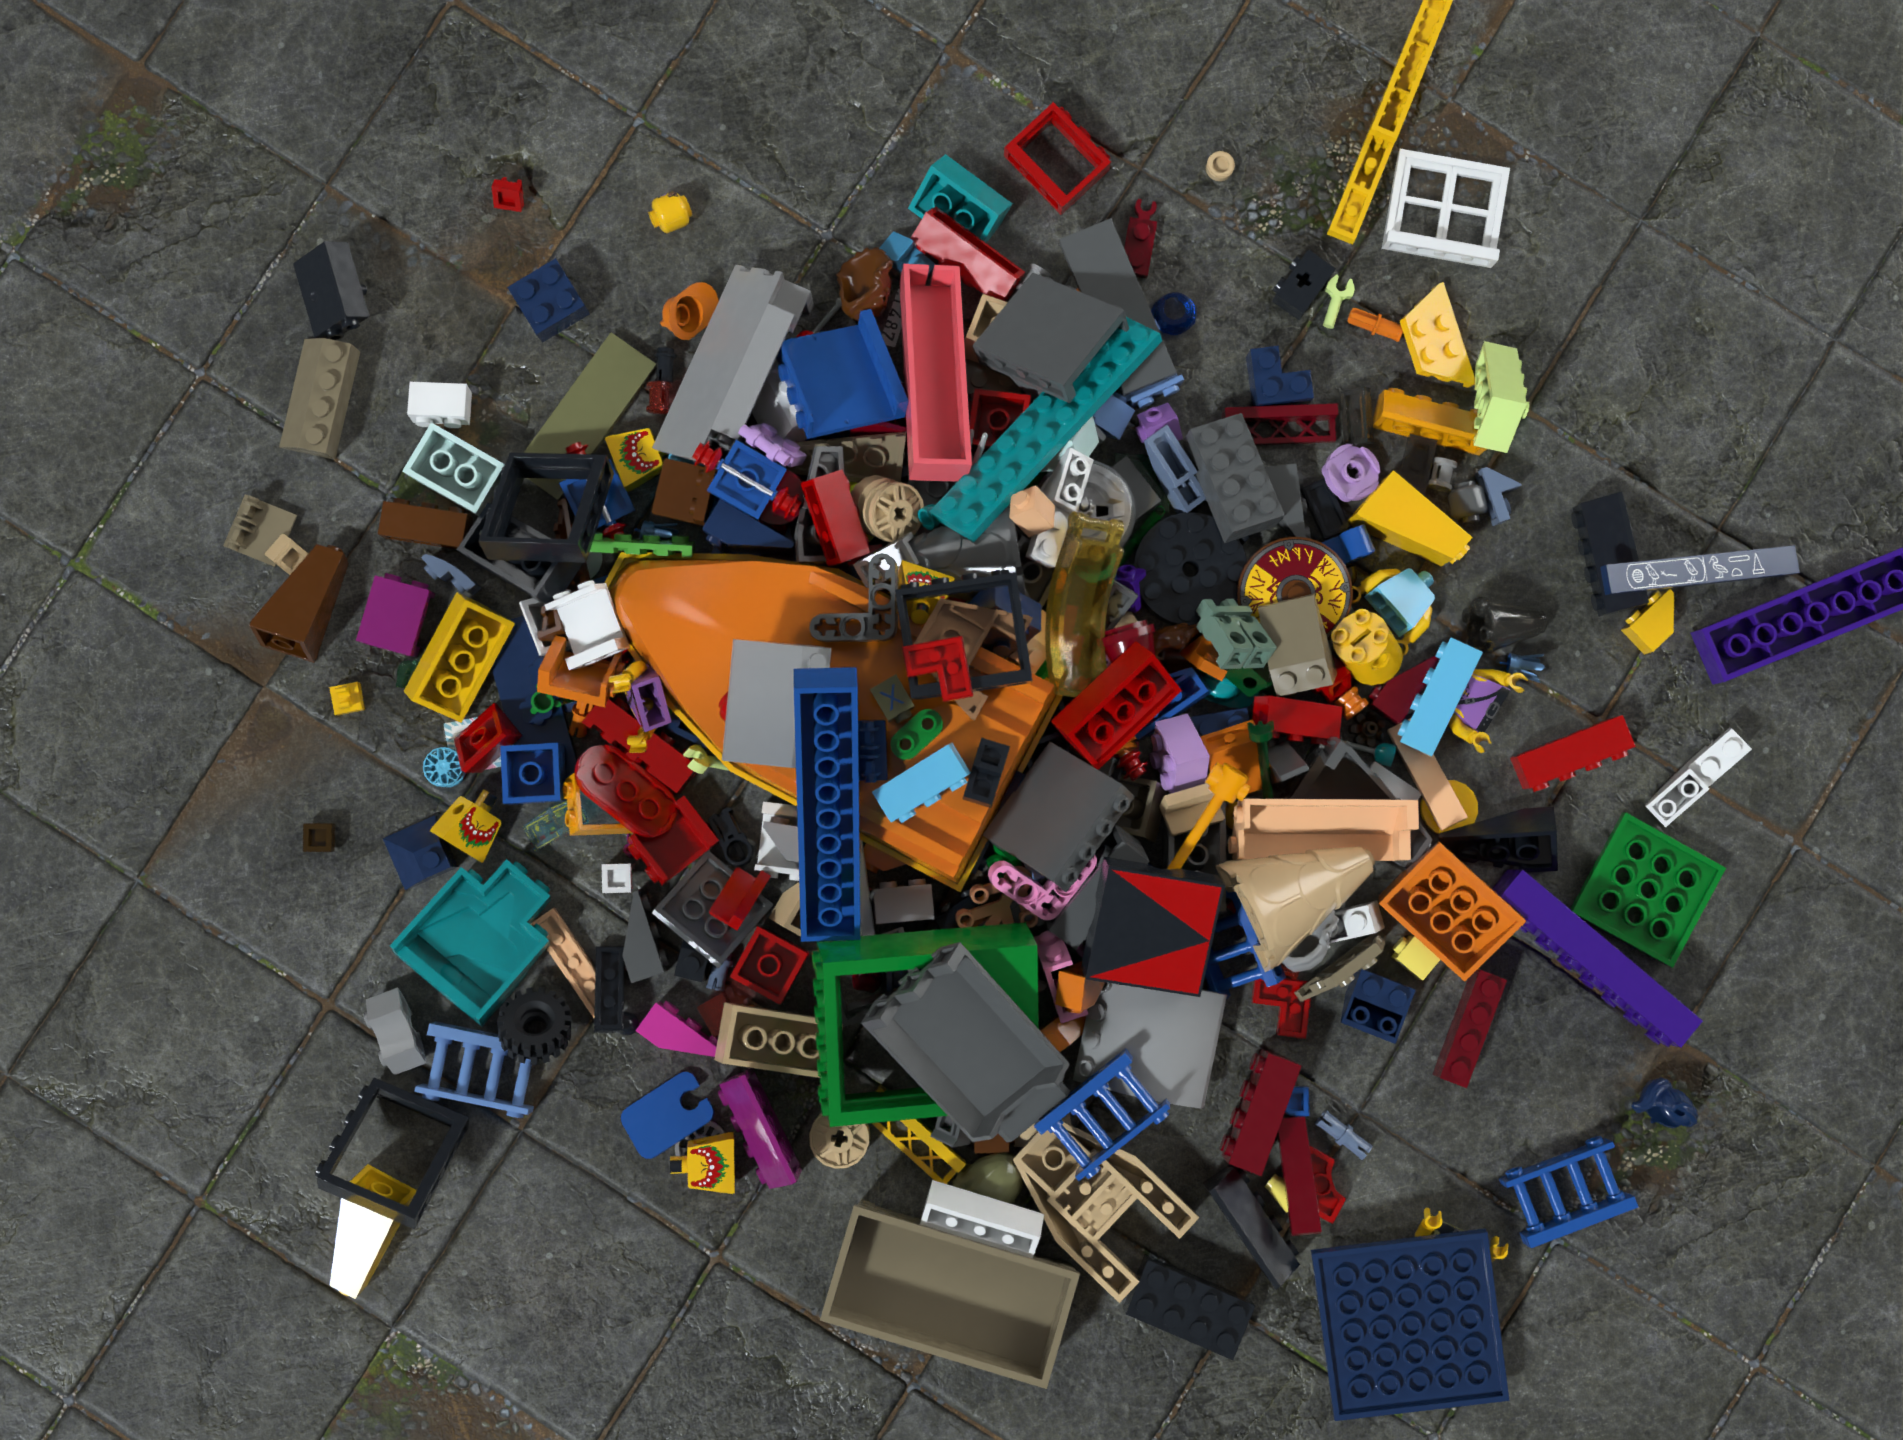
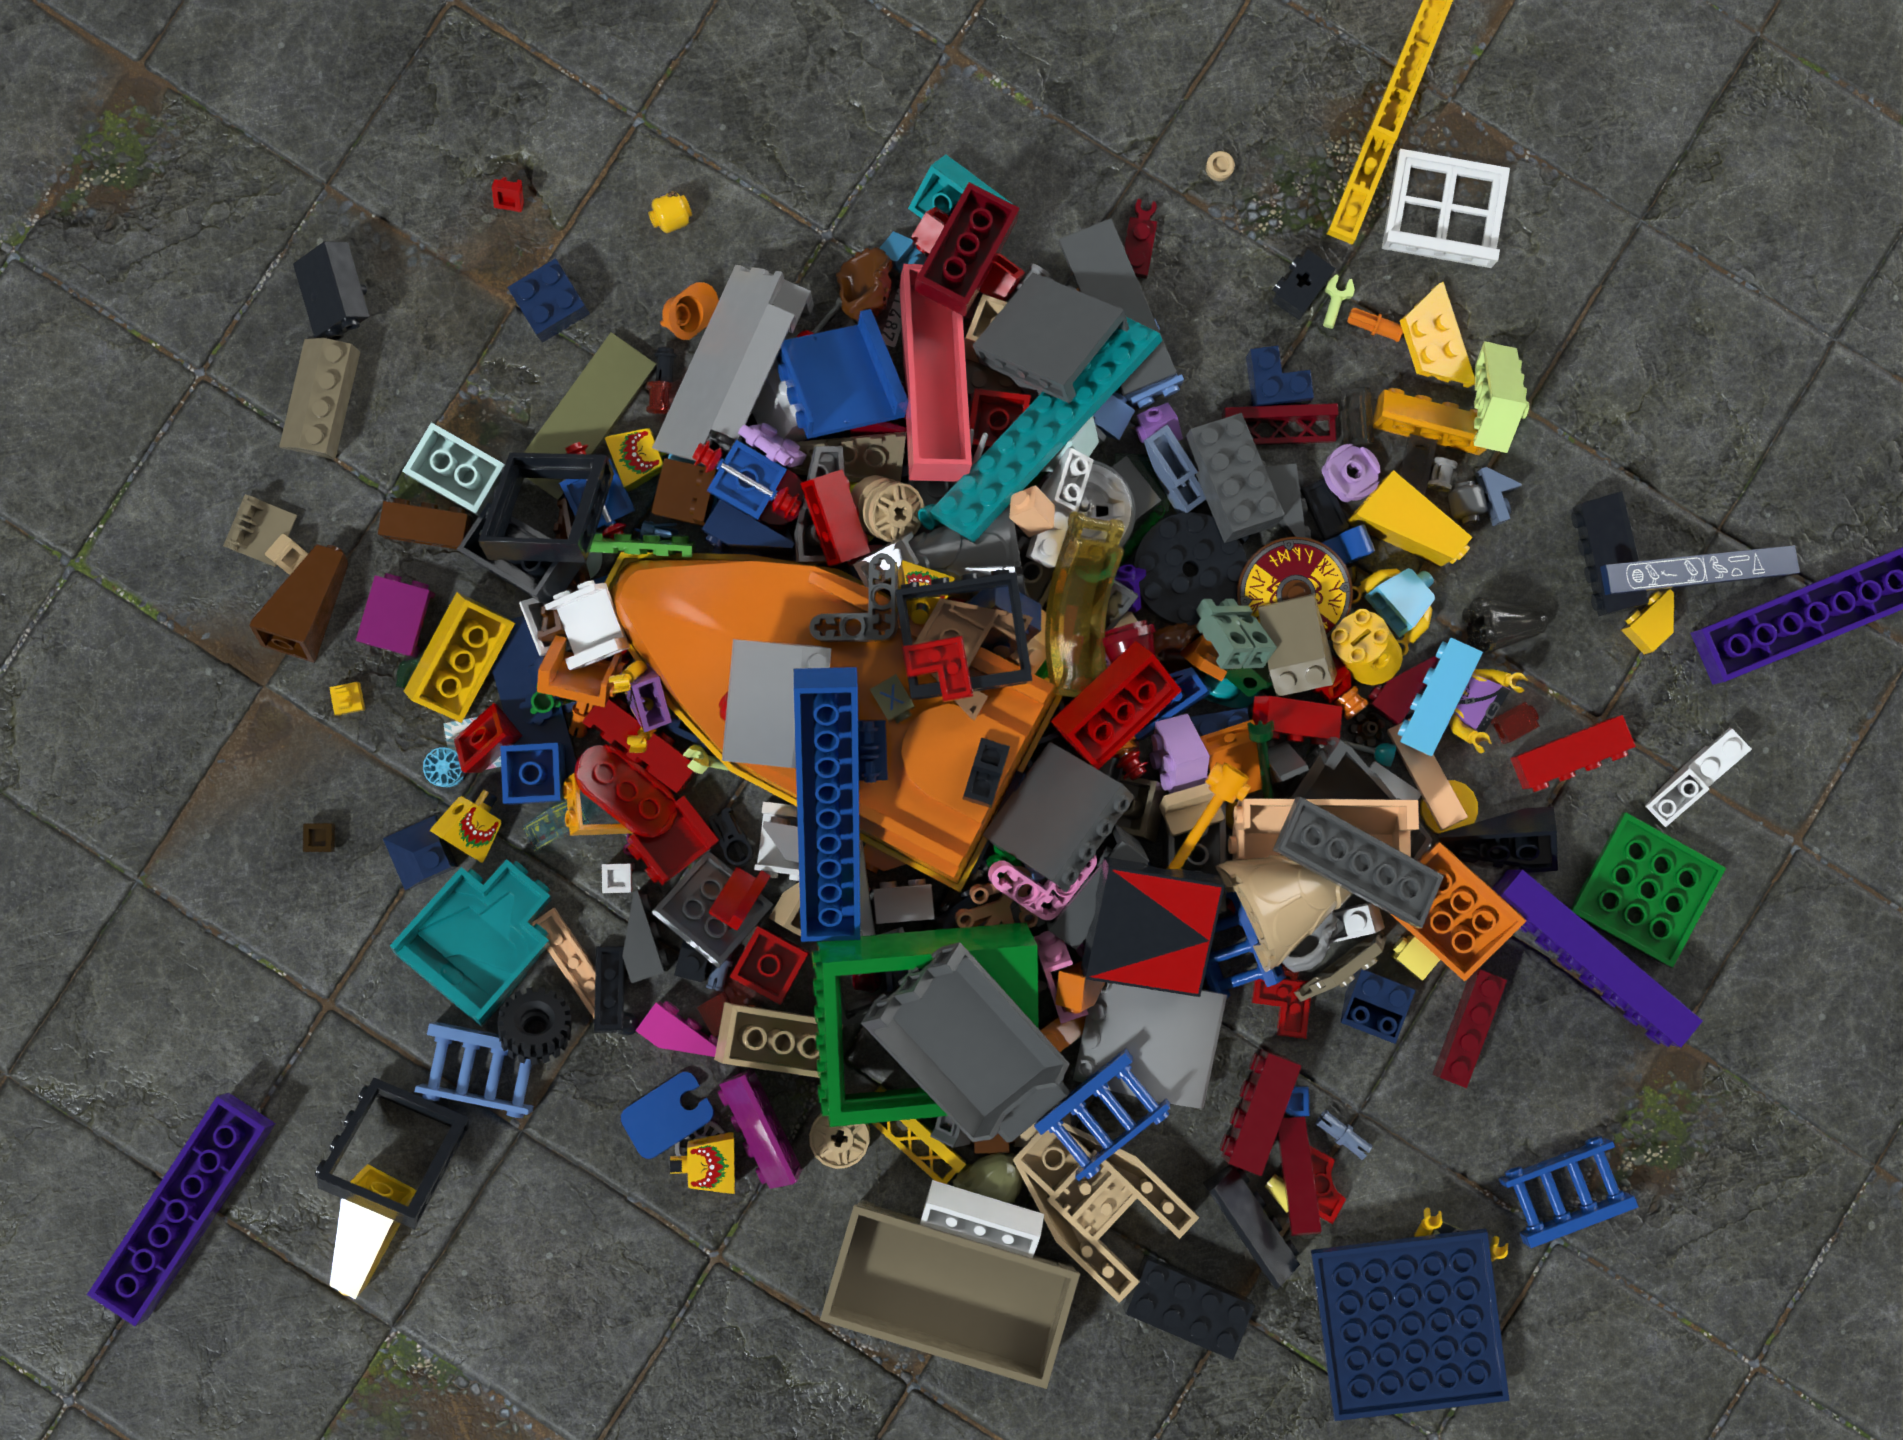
light grey brick [364,988,426,1075] -> none
white brick [407,382,472,428] -> none
sand blue slope [421,554,481,595] -> none
medium azure brick [872,742,971,823] -> none
green plate [890,709,943,760] -> none
red window [1004,102,1111,215] -> none
clear blue piece [1151,292,1197,335] -> none
flat silver piece [1500,653,1544,683] -> none
dark blue hair [1631,1077,1699,1129] -> none
none -> dark purple brick [87,1093,276,1326]
none -> dark red brick [914,182,1020,317]
none -> dark grey tile [1273,797,1444,928]
none -> clear red brick [1491,701,1540,744]

